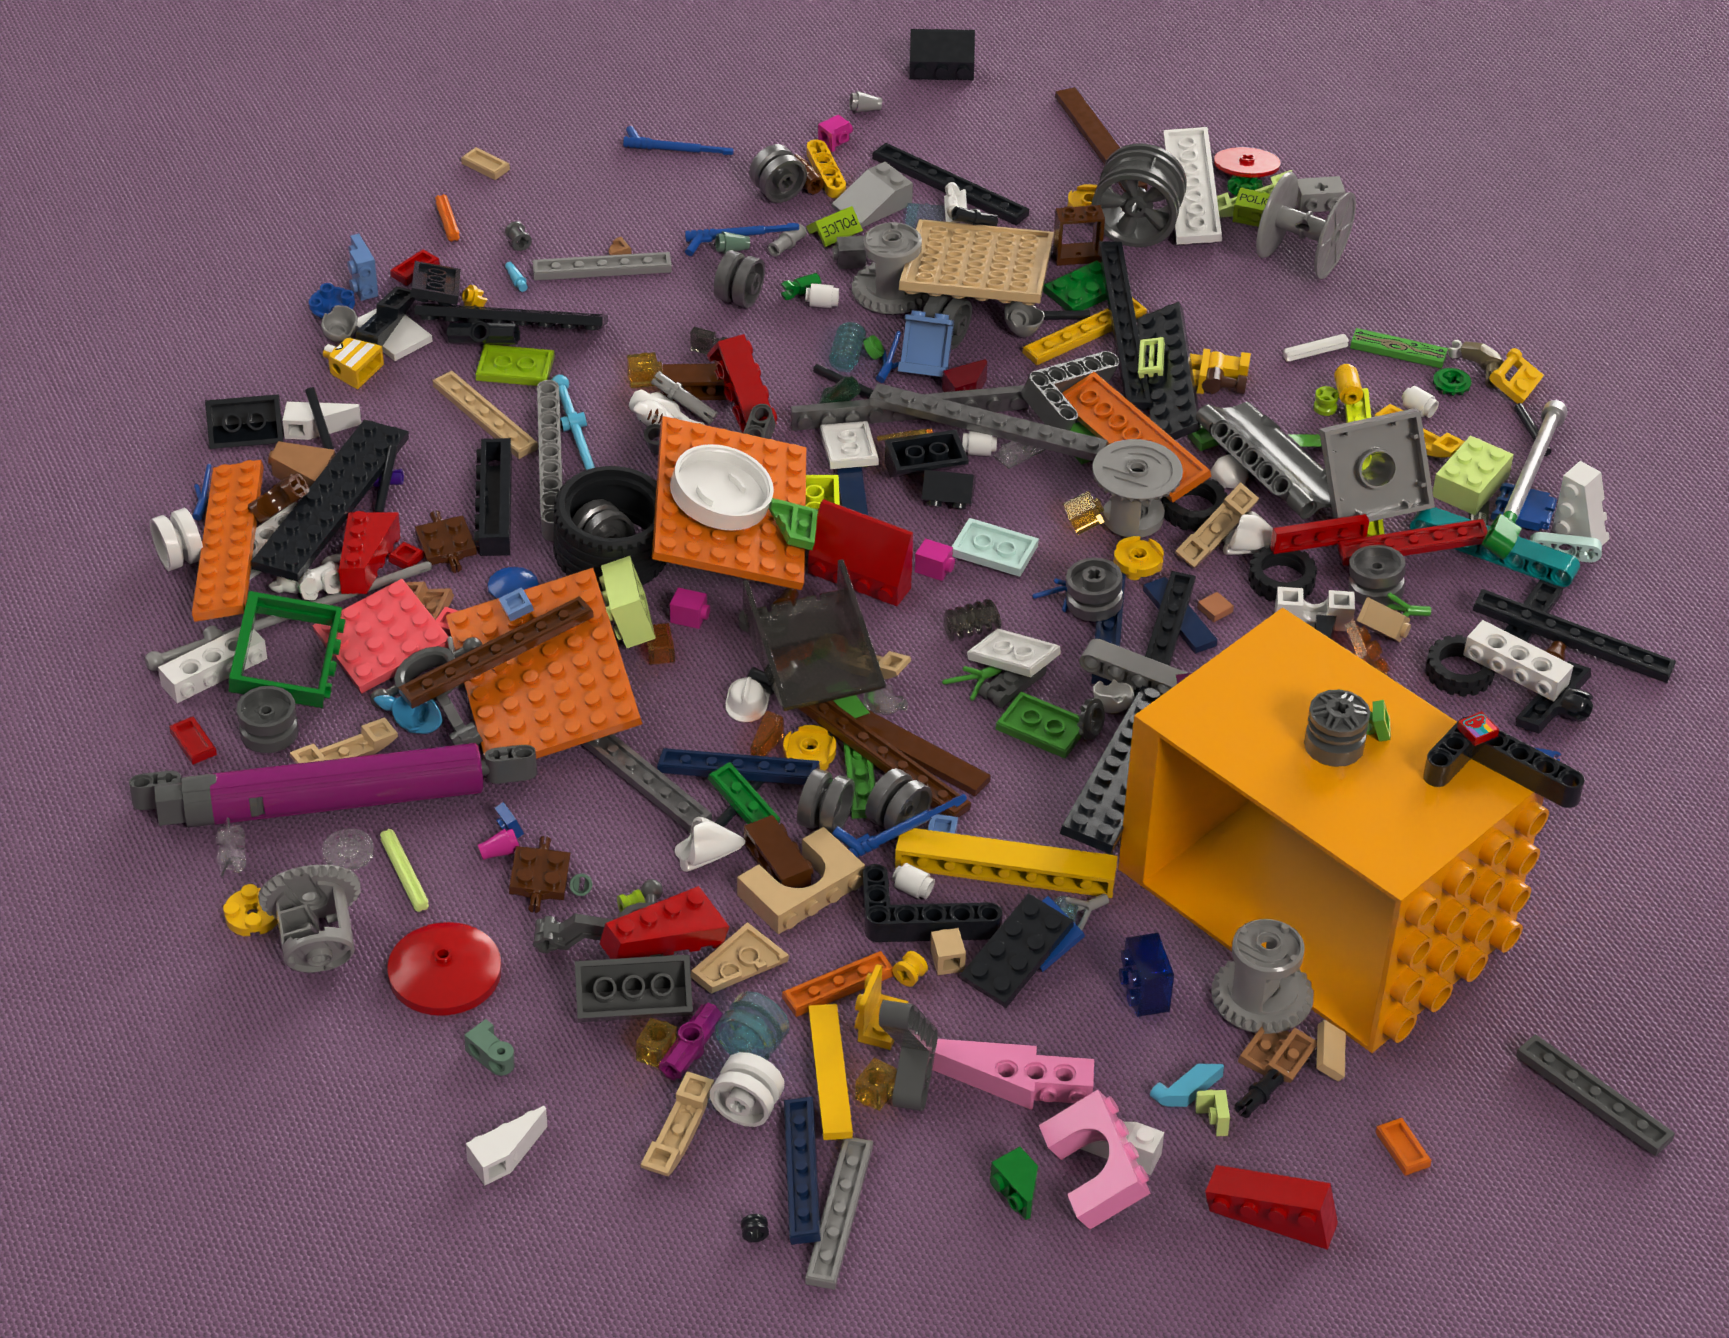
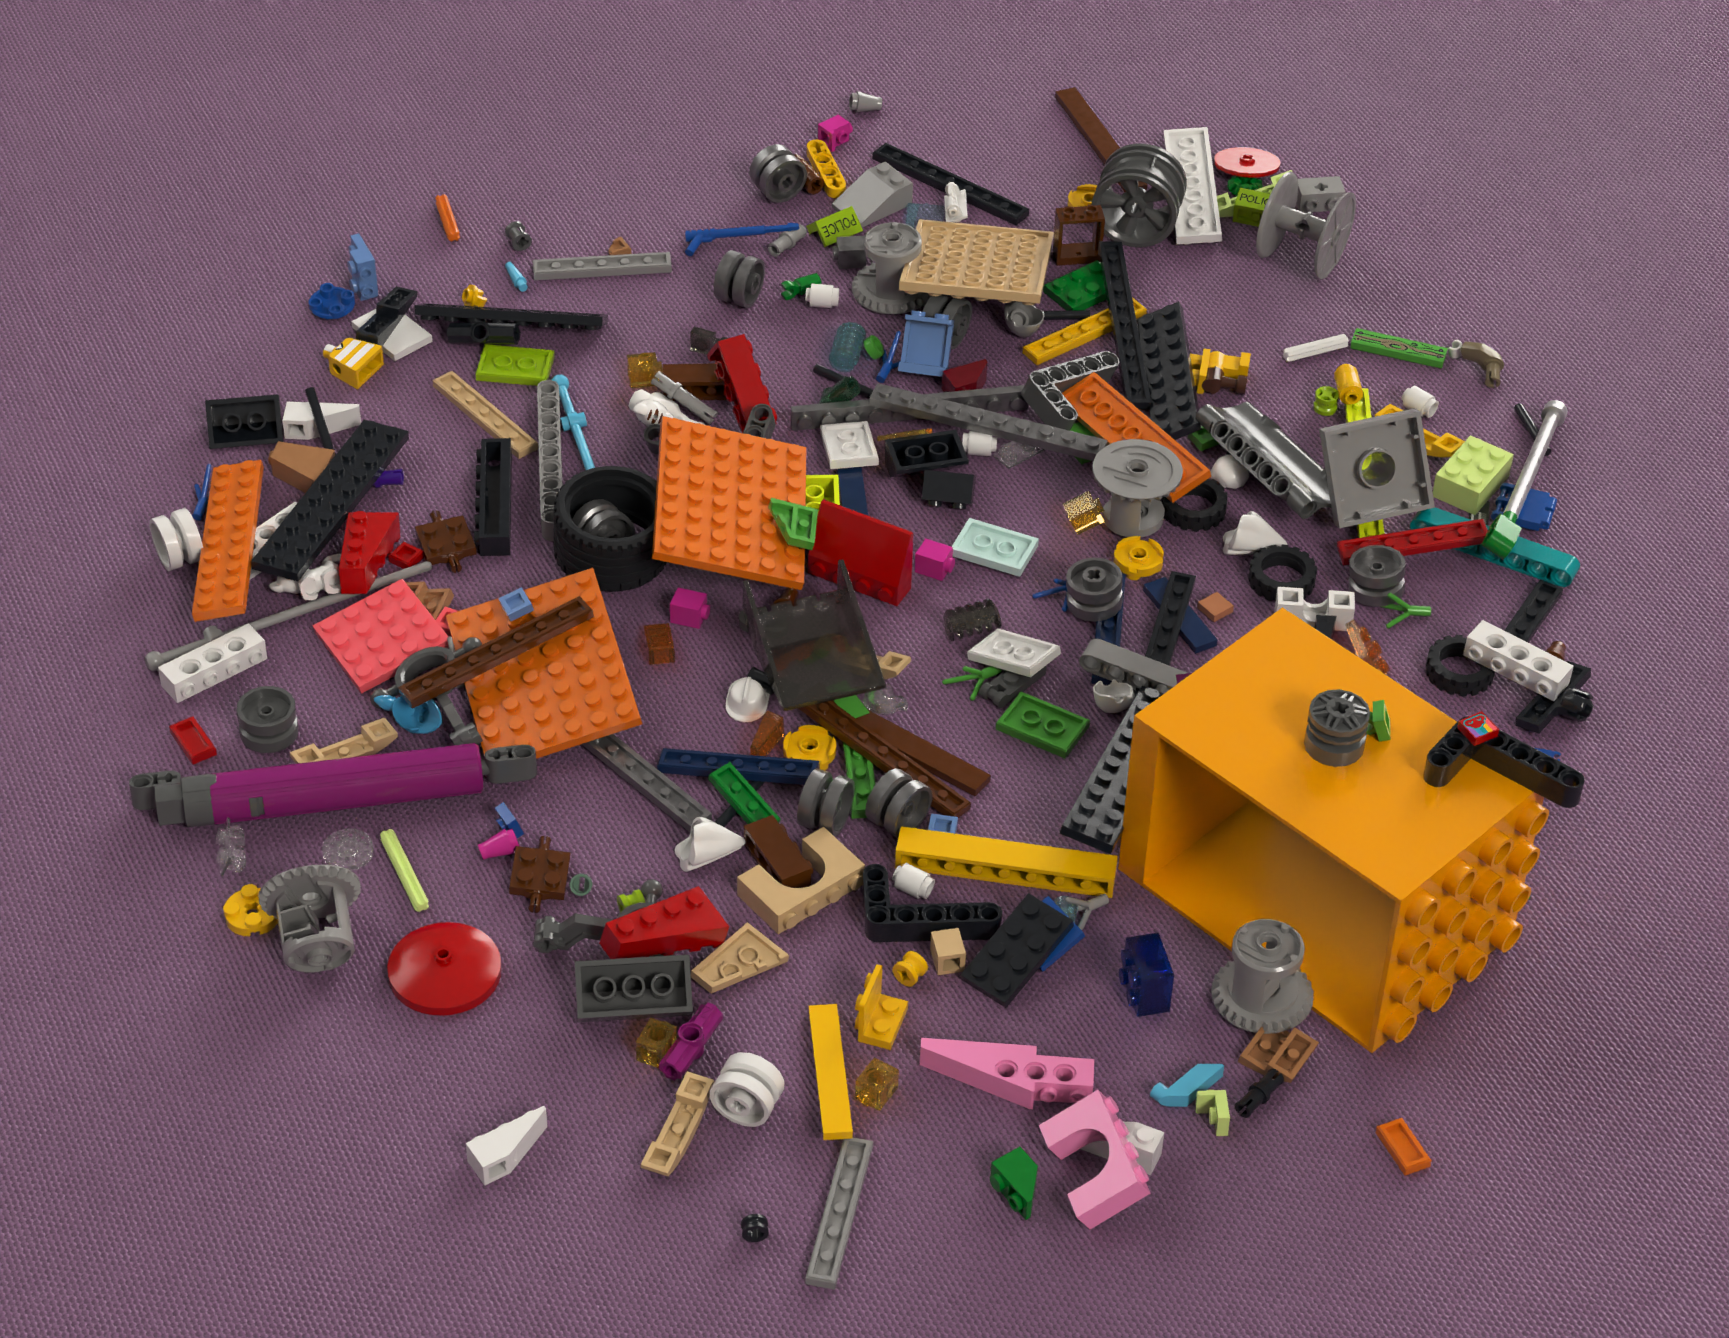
green window [228,591,346,708] -> none
reddish brown piece [248,473,309,523] -> none
light grey hair [321,305,358,342] -> none
black bar [373,445,398,512] -> none
red tile [390,249,440,286] -> none
black plate [410,261,461,306] -> none
tan tile [461,147,510,180] -> none
sand green leg [464,1019,515,1076] -> none
blue dish [488,567,539,598] -> none
yellowish green brick [599,556,656,648] -> none
blue piece [623,126,734,155] -> none
white brick [670,444,774,530] -> none
sand green cone [715,231,750,254] -> none
clear light blue wheel [715,991,789,1060] -> none
orange tile [782,951,894,1017] -> none
dark blue tile [784,1096,821,1245] -> none
blue piece [832,794,967,858] -> none
dark grey beam [879,1000,938,1111] -> none
black slope [909,29,975,80] -> none
black pin [951,206,998,226] -> none
dark grey gear [1077,698,1105,740] -> none
yellowish green tile [1138,337,1165,378] -> none
tan slope [1175,482,1259,569] -> none
red wedge [1205,1165,1338,1250] -> none
red plate [1270,514,1369,554] -> none
bright green sticker [1287,434,1322,447] -> none
tan tile [1316,1020,1346,1081] -> none
tan slope [1357,597,1411,642] -> none
green gear [1433,368,1471,396] -> none
black tile [1472,589,1676,683] -> none
yellow plate [1489,348,1544,404] -> none
dark grey plate [1516,1034,1675,1156] -> none
light aqua beam [1529,532,1602,562] -> none
white wedge [1552,461,1610,551] -> none

